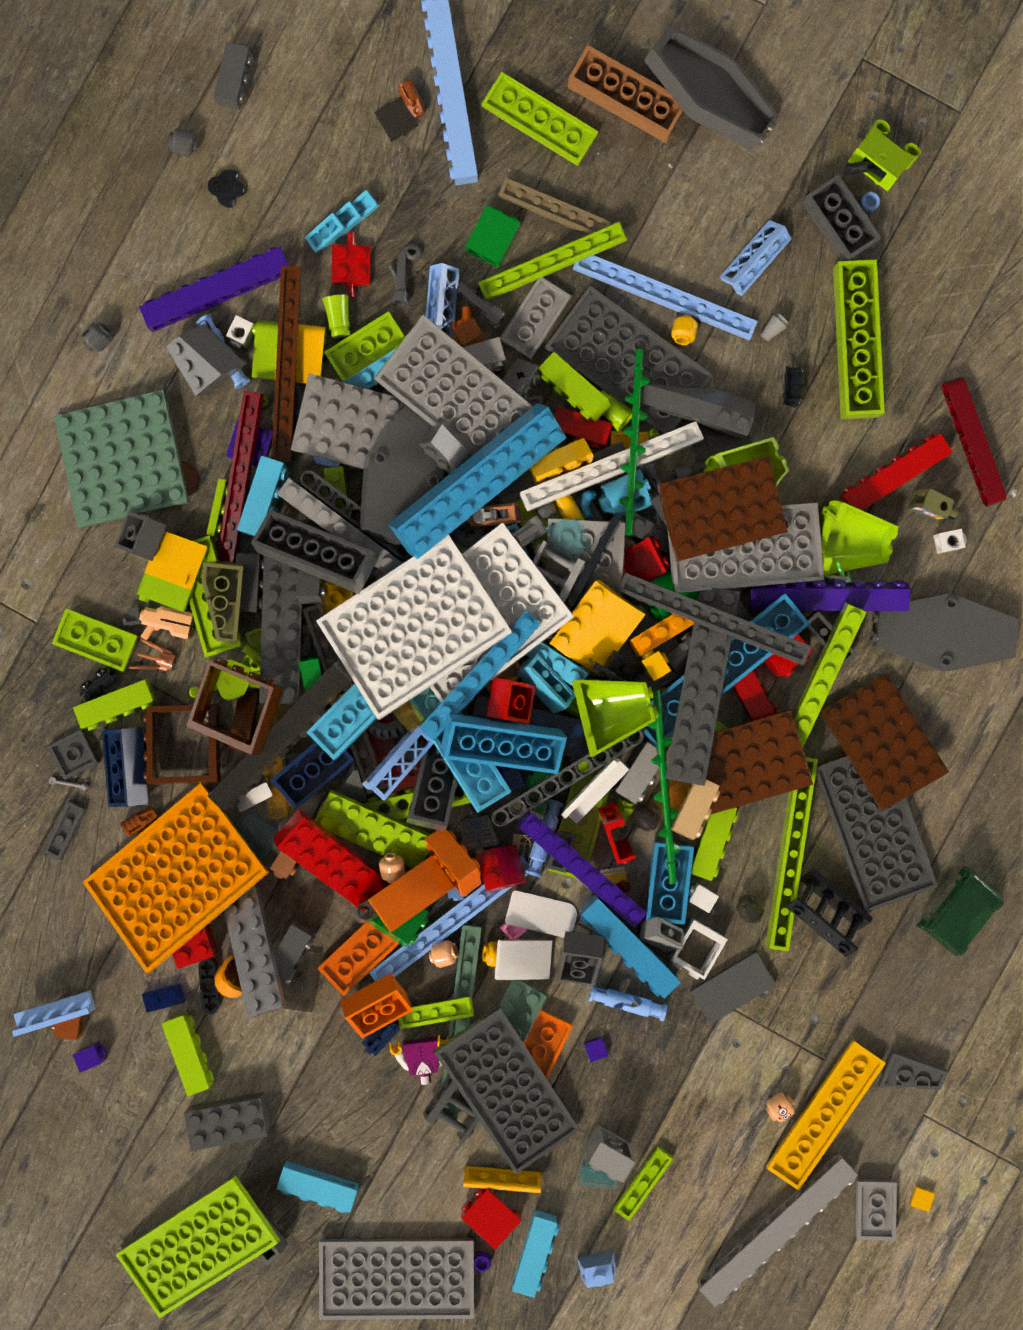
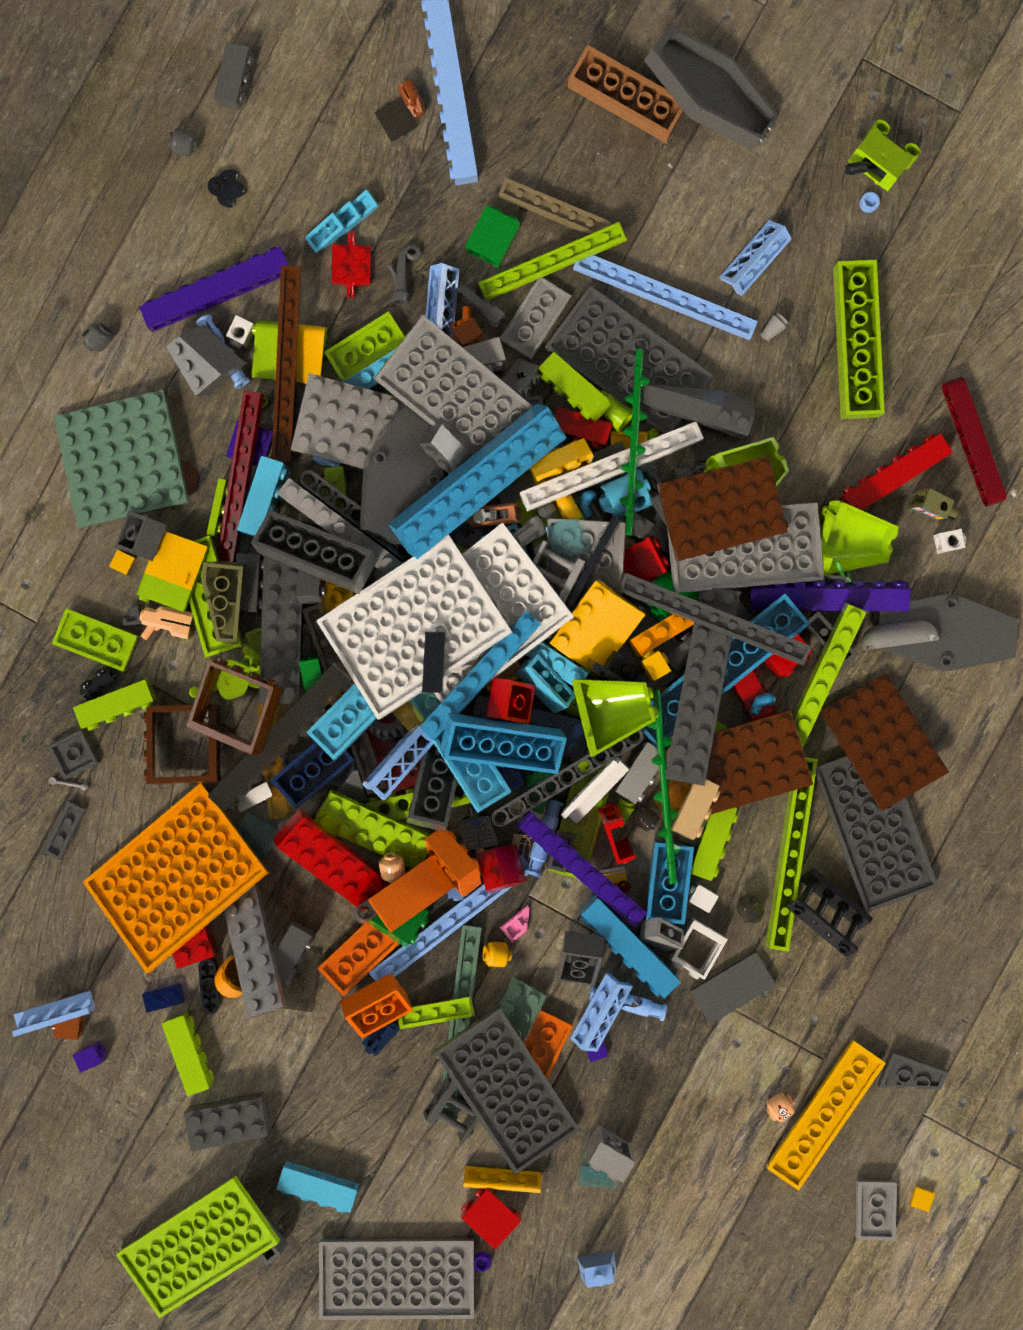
dark blue slope [102,727,149,807] -> none
dark orange hinge [120,806,158,837] -> none
nougat plant [129,638,176,672] -> none
reddish brown slope [229,691,259,749] -> none
medium nougat brick [270,851,299,879] -> none
lime plant [322,295,350,338] -> none
magenta torso [389,1035,450,1085] -> none
light nougat head [429,940,459,968] -> none
lime plate [481,72,599,166] -> none
white tile [495,939,552,980] -> none
white sticker [505,891,577,937] -> none
medium azure brick [512,1210,560,1298] -> none
lime tile [613,1145,674,1222] -> none
yellow head [671,315,698,345] -> none
light grey brick [697,1152,858,1307] -> none
black hinge [783,366,805,408] -> none
dark grey brick [802,174,881,261] -> none
clear green windscreen [916,866,1004,956] -> none
none -> yellow tile [109,550,136,575]
none -> black tile [422,632,446,693]
none -> light blue fence [570,973,633,1052]
none -> dark azure arm [749,692,776,716]
none -> light grey brick [861,620,939,650]

